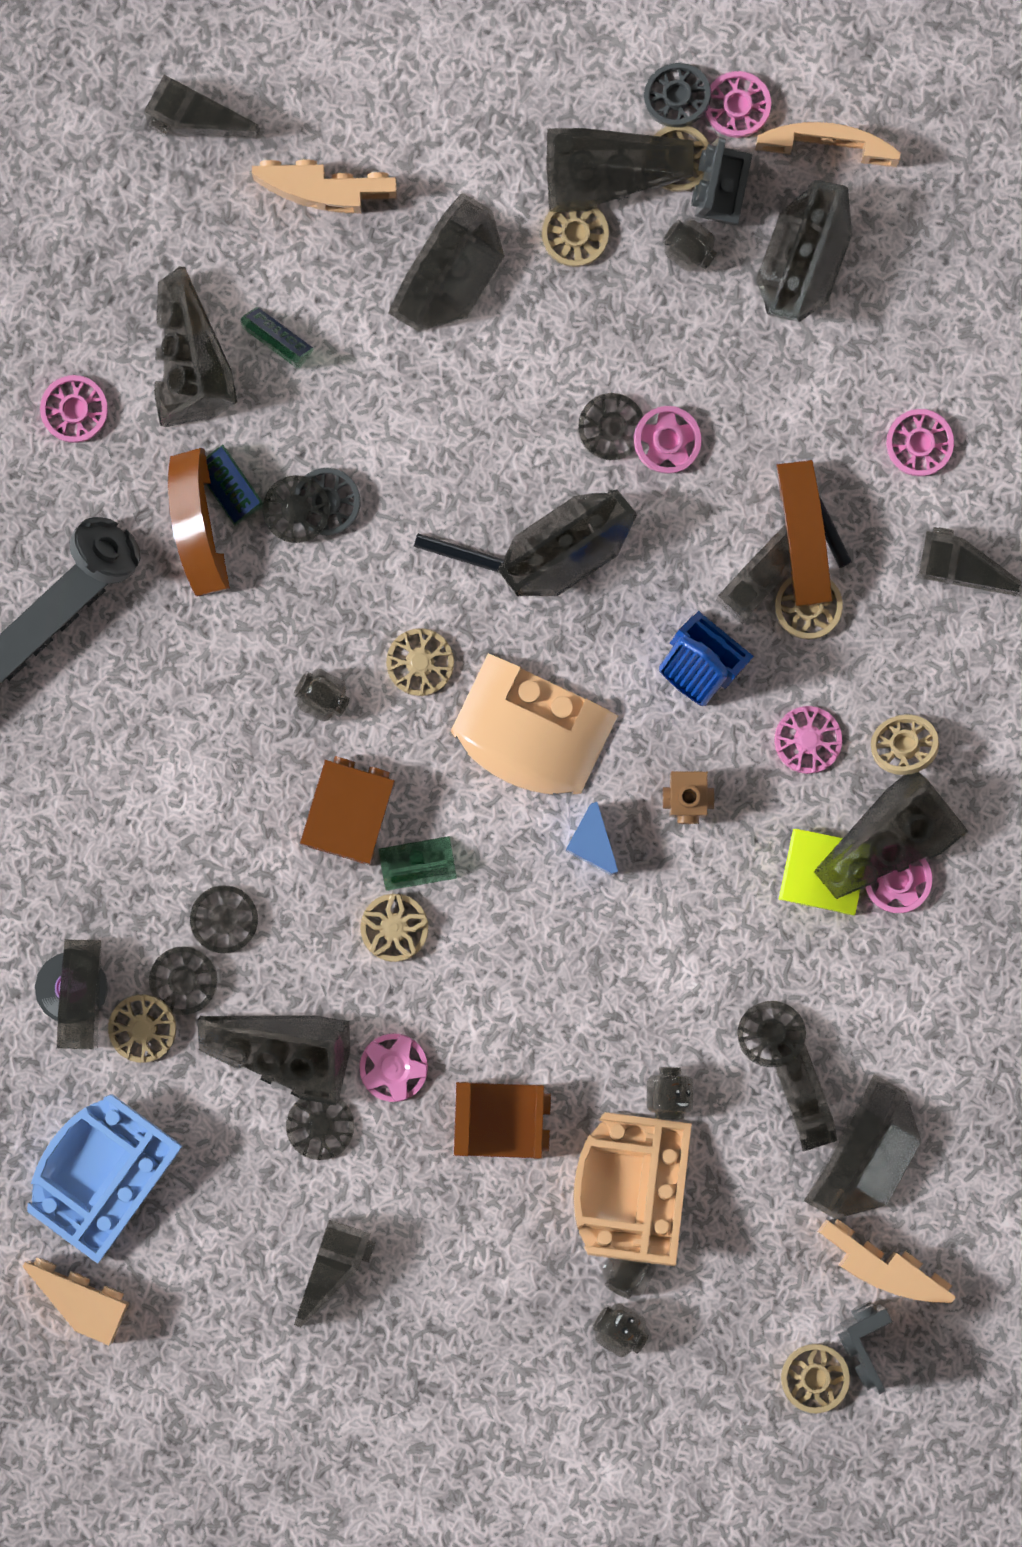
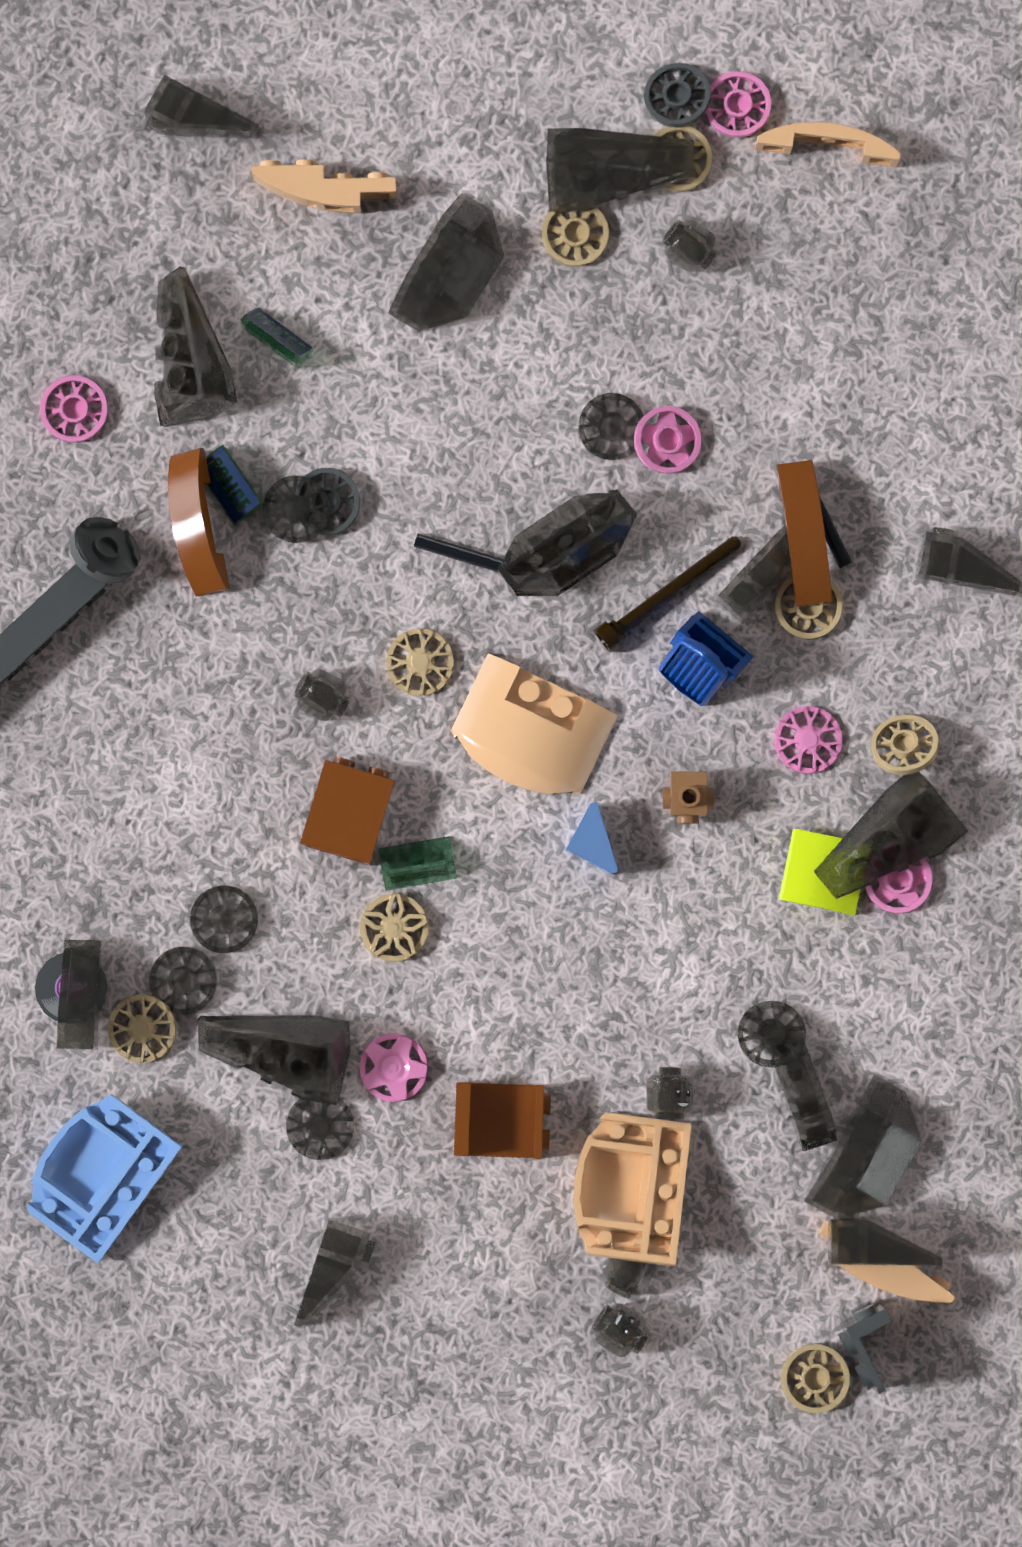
light nougat slope [23,1257,129,1345] -> none
dark grey bracket [691,137,753,226] -> none
clear smoke wedge [756,180,852,322] -> none
bright pink wheel [886,409,954,477] -> none
none -> dark brown piece [594,536,741,653]
none -> clear smoke slope [828,1212,942,1266]

